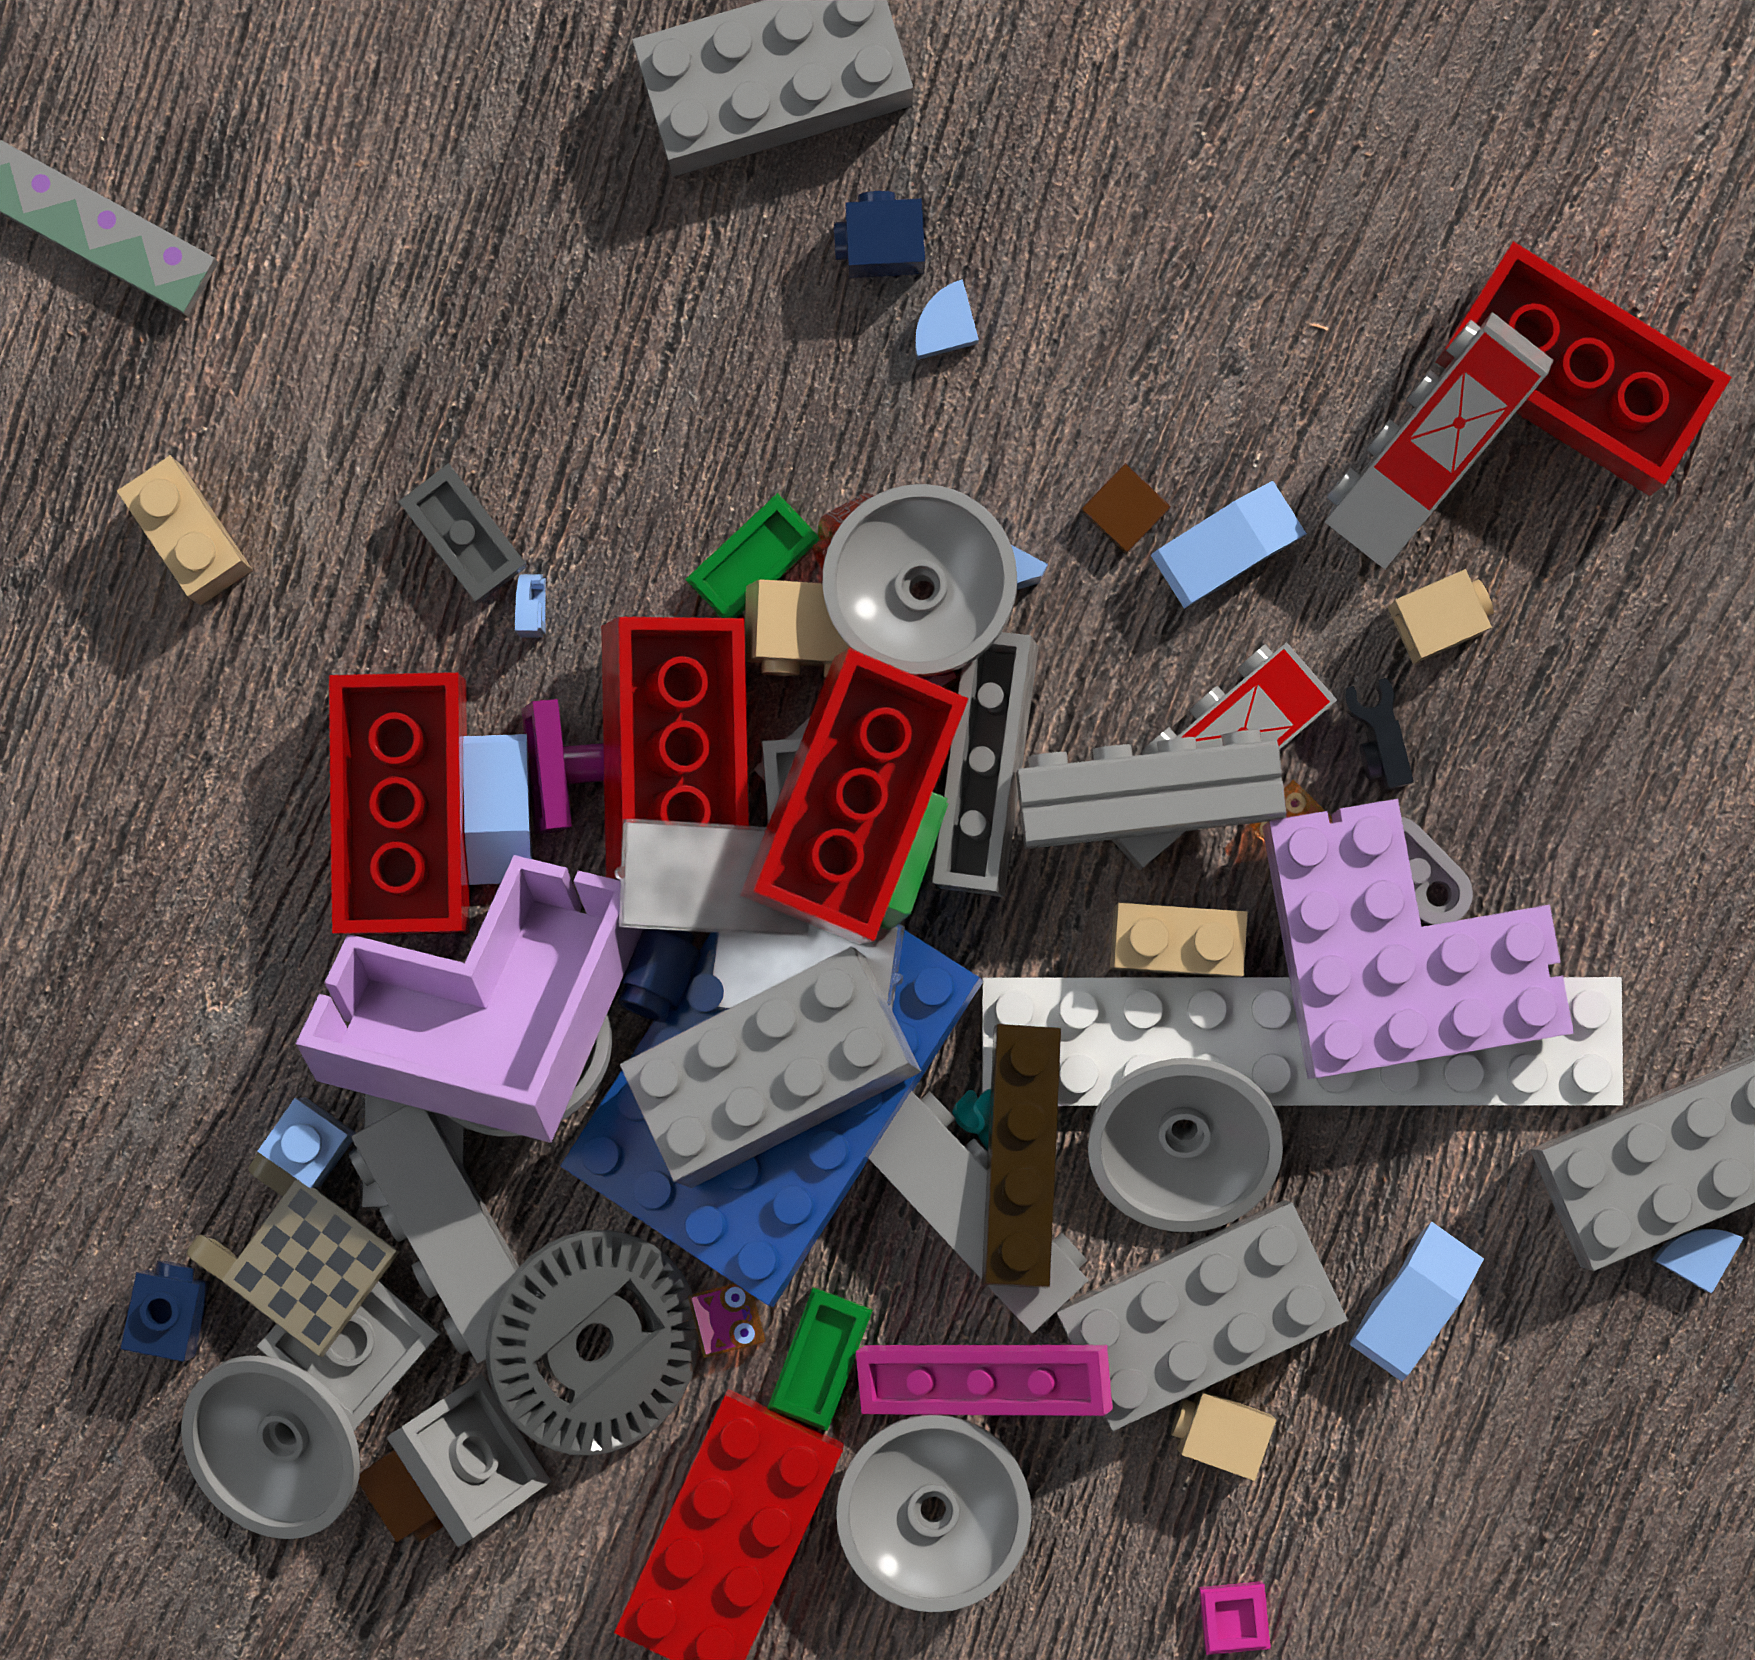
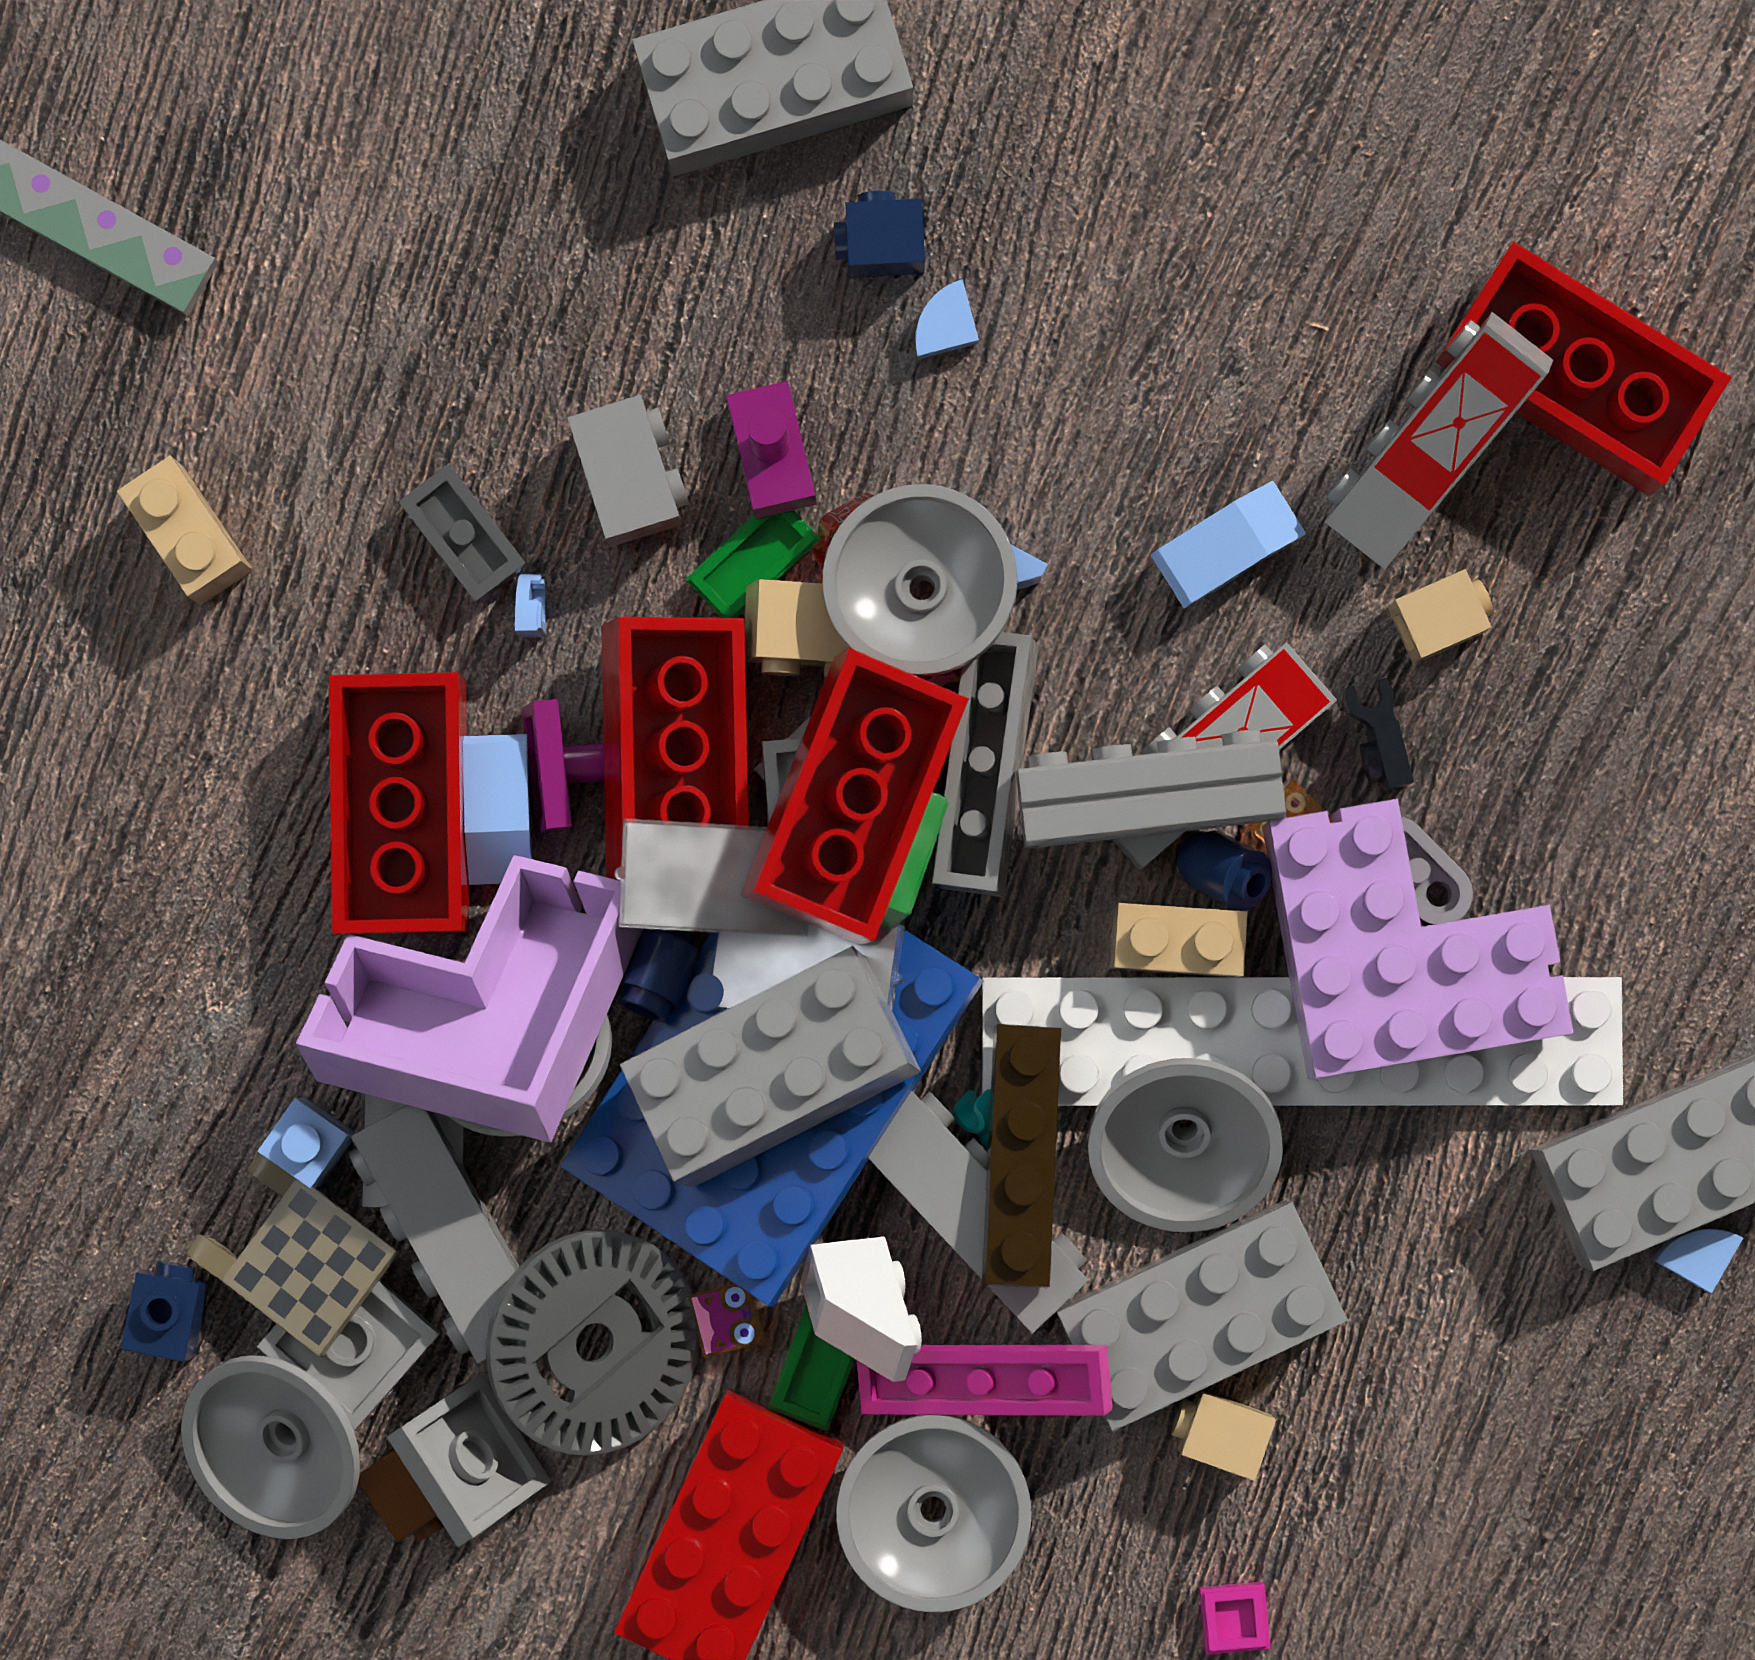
reddish brown tile [1080,463,1171,555] -> none
light blue slope [1349,1221,1484,1382] -> none
none -> light grey brick [567,394,689,547]
none -> magenta tile [726,381,817,519]
none -> white slope [800,1236,921,1382]
none -> dark blue brick [1178,830,1272,911]

